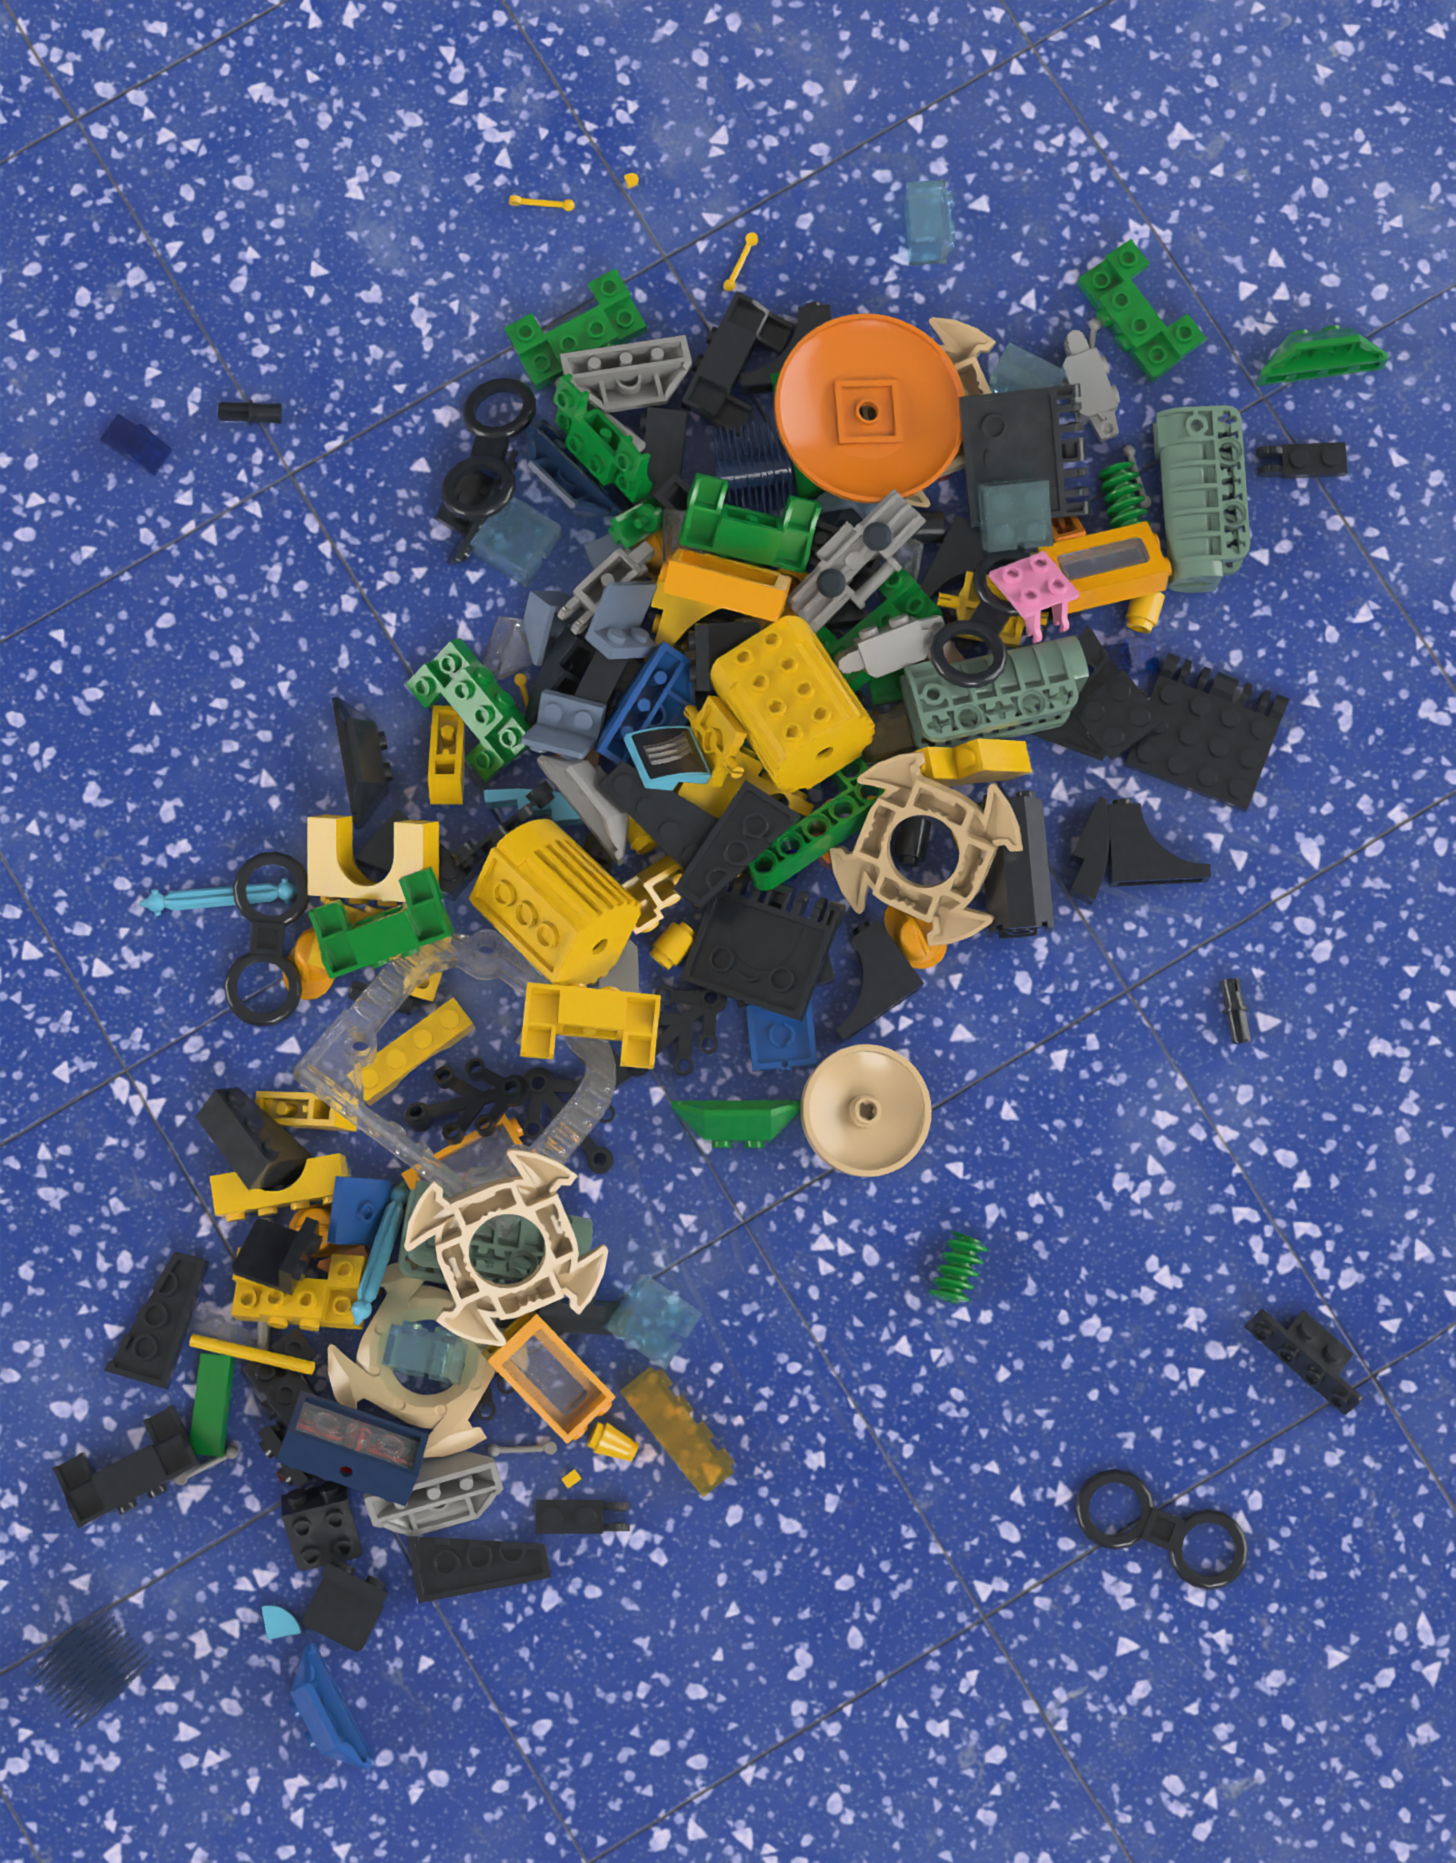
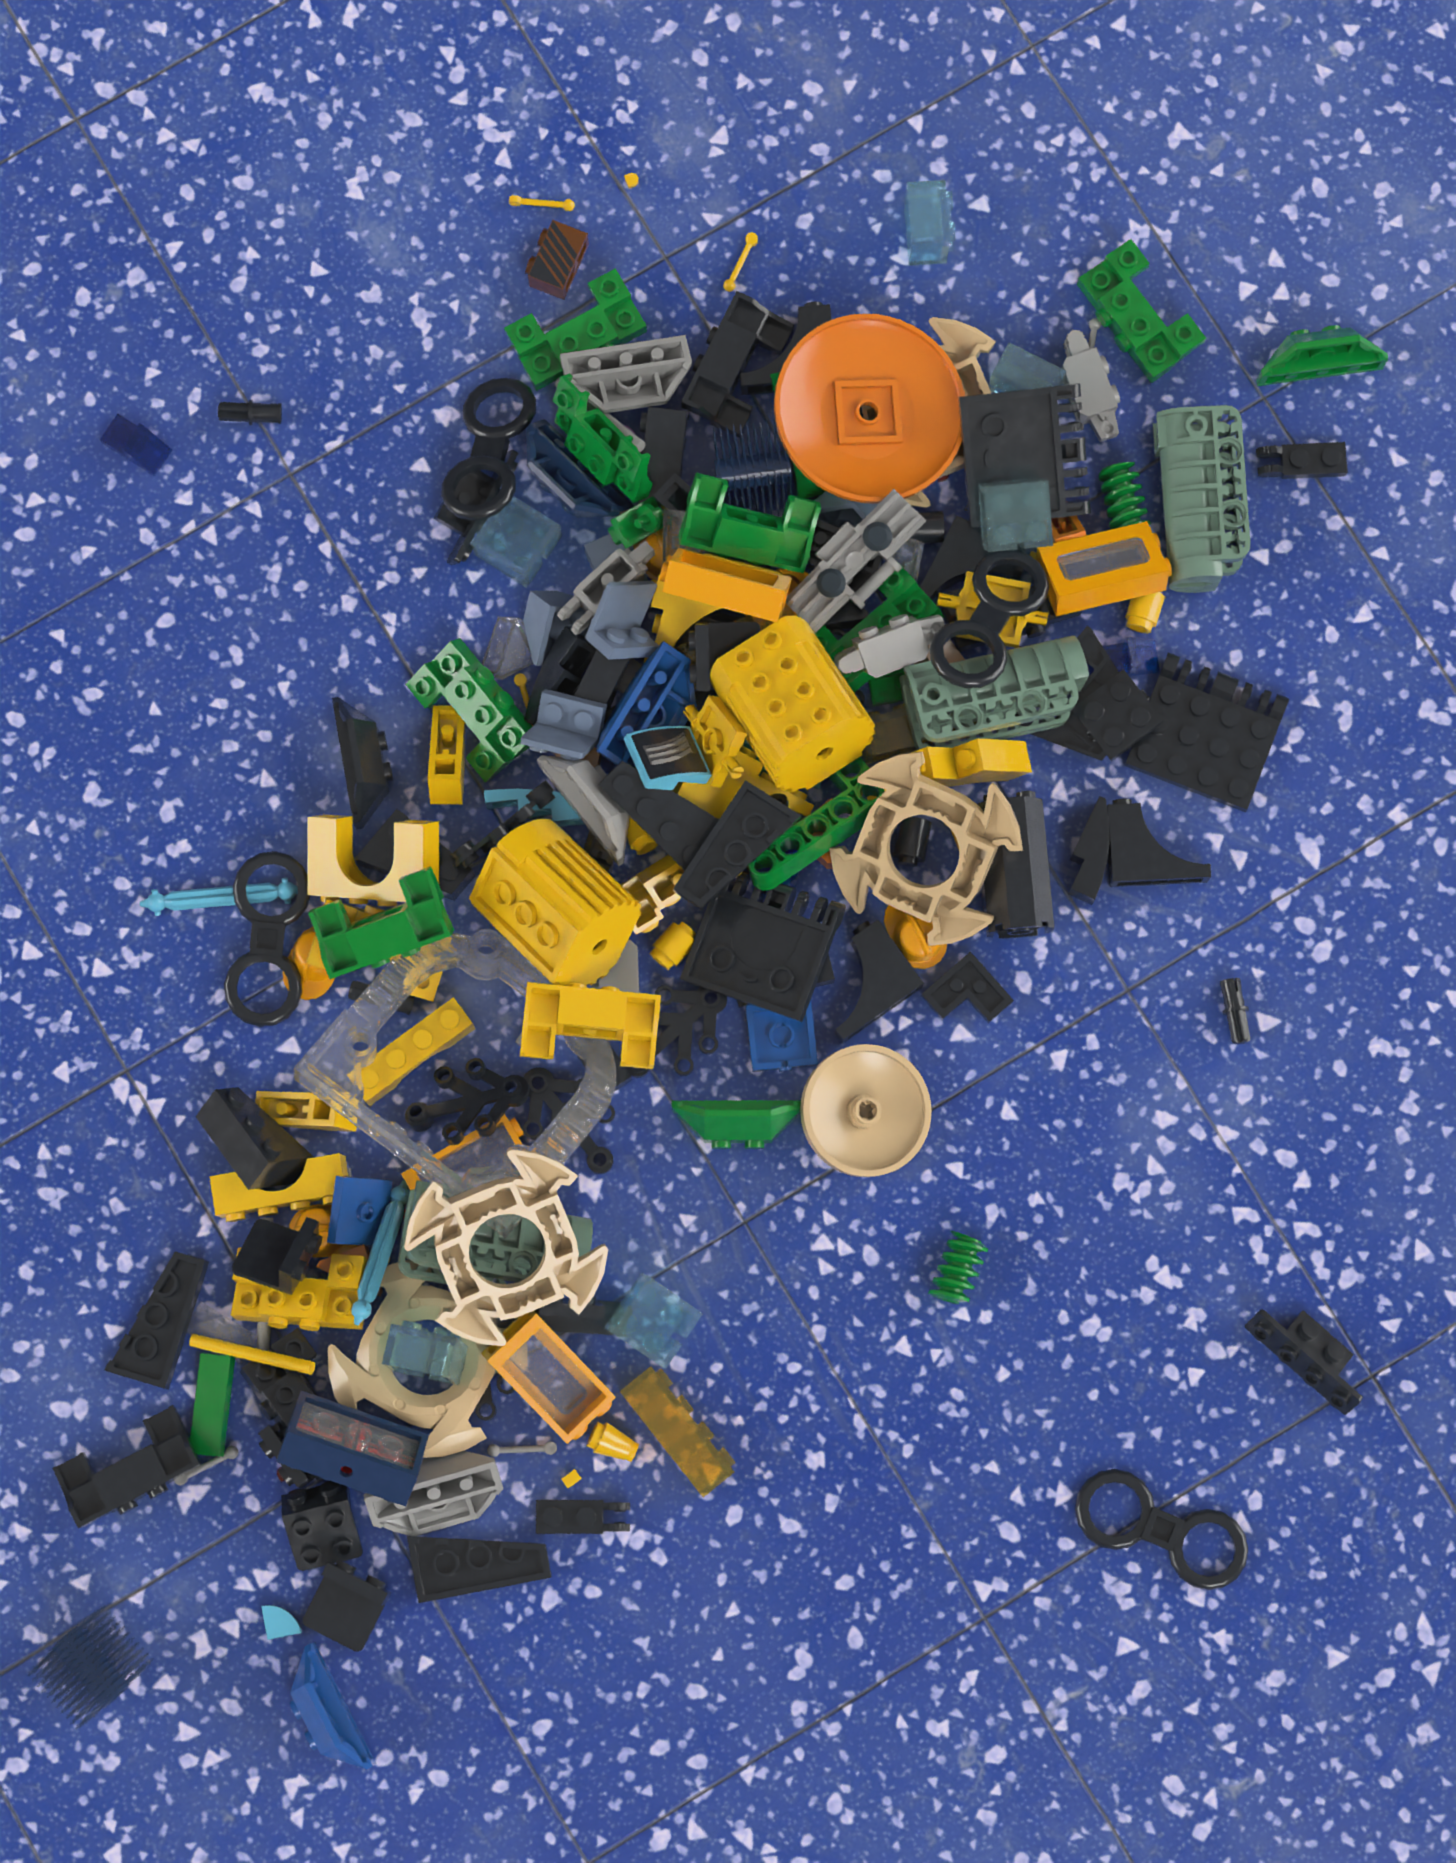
bright pink plate [989,551,1080,643] -> none
light grey hinge [1123,445,1152,508] -> none
none -> brick [525,220,589,300]
none -> black plate [921,952,1014,1024]

